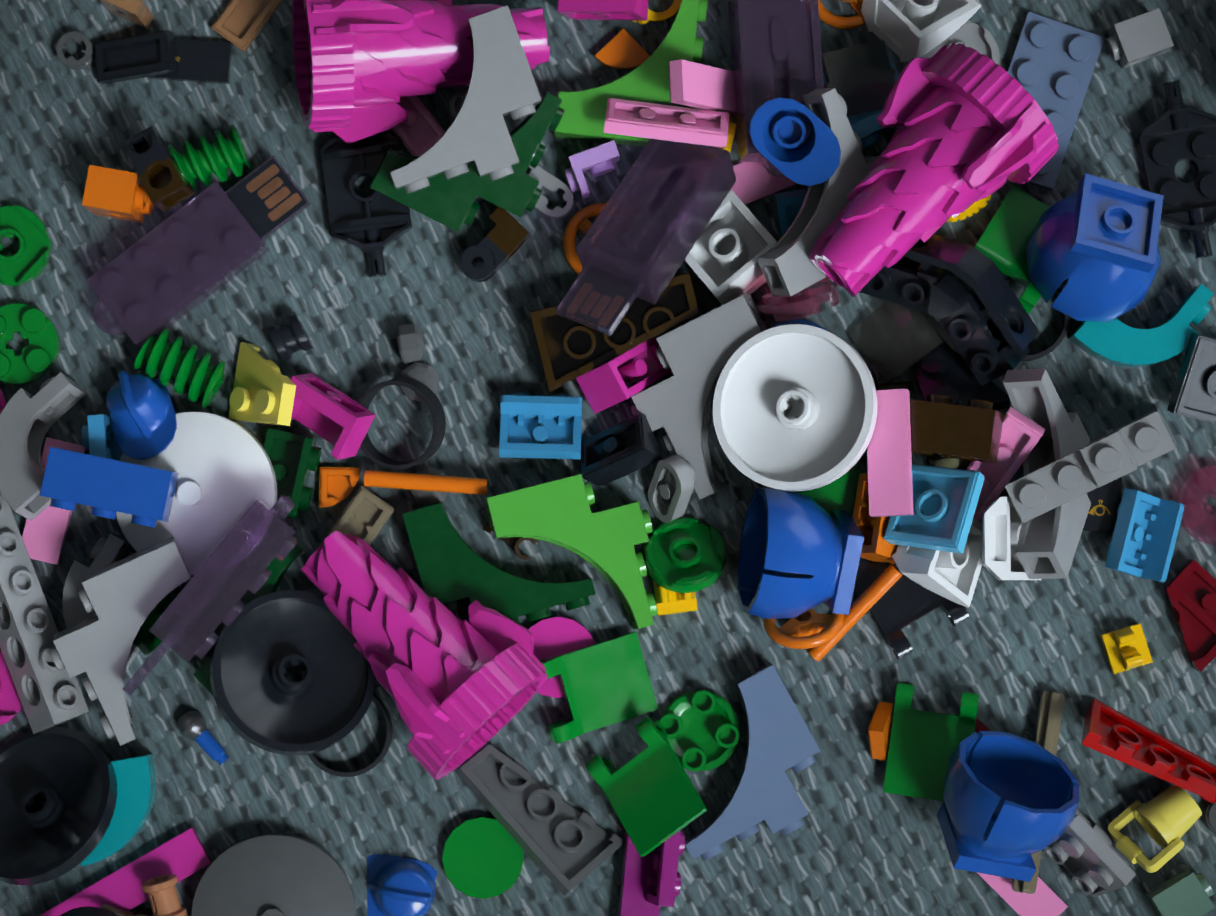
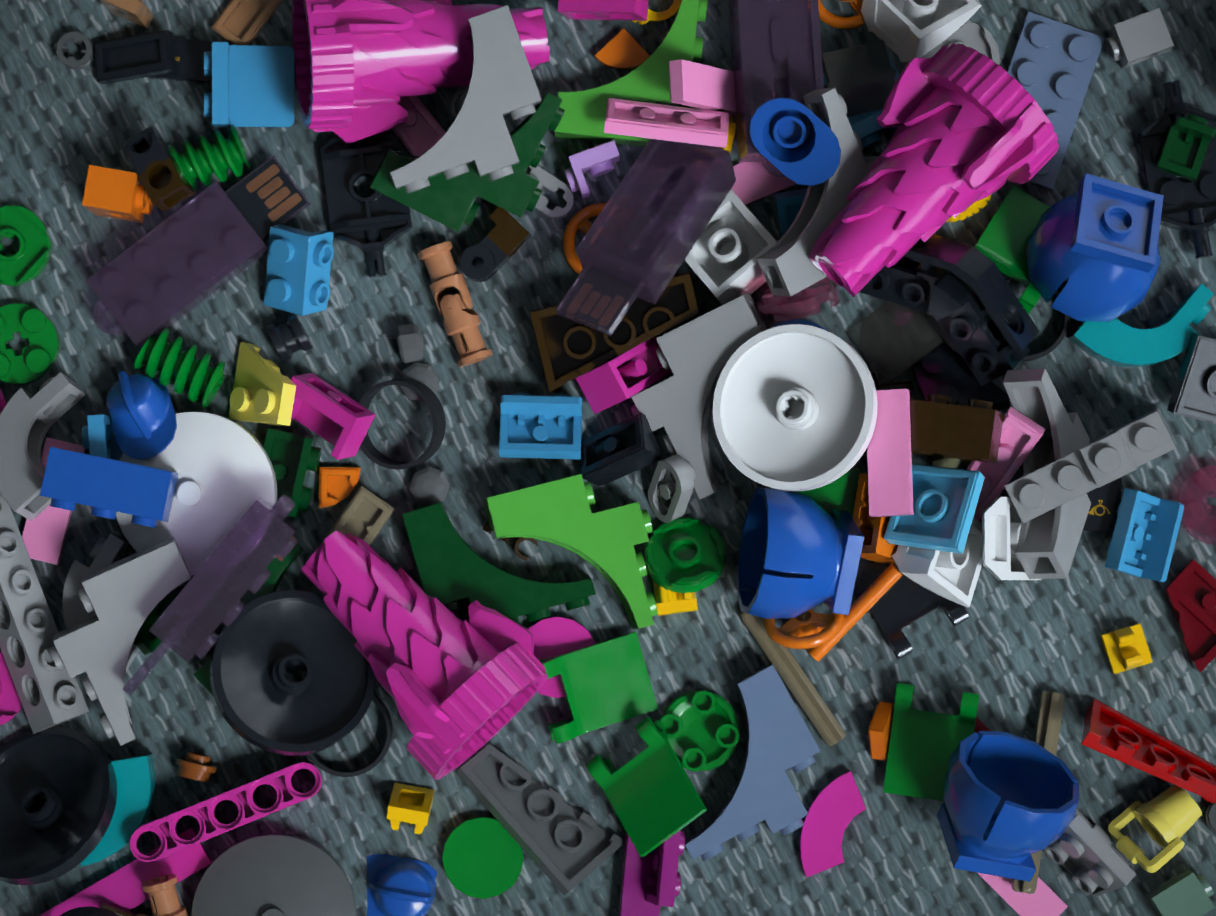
piece [178,711,229,765] -> none
orange bar [364,470,488,495] -> none
none -> dark pink beam [129,762,322,862]
none -> dark orange plate [176,751,217,782]
none -> dark azure bracket [204,42,295,128]
none -> dark azure bracket [264,224,334,316]
none -> yellow tile [387,783,435,834]
none -> nougat piece [417,241,493,368]
none -> dark tan axle [740,612,846,746]
none -> dark pink tile [800,770,866,878]
none -> dark green bracket [1155,114,1216,181]

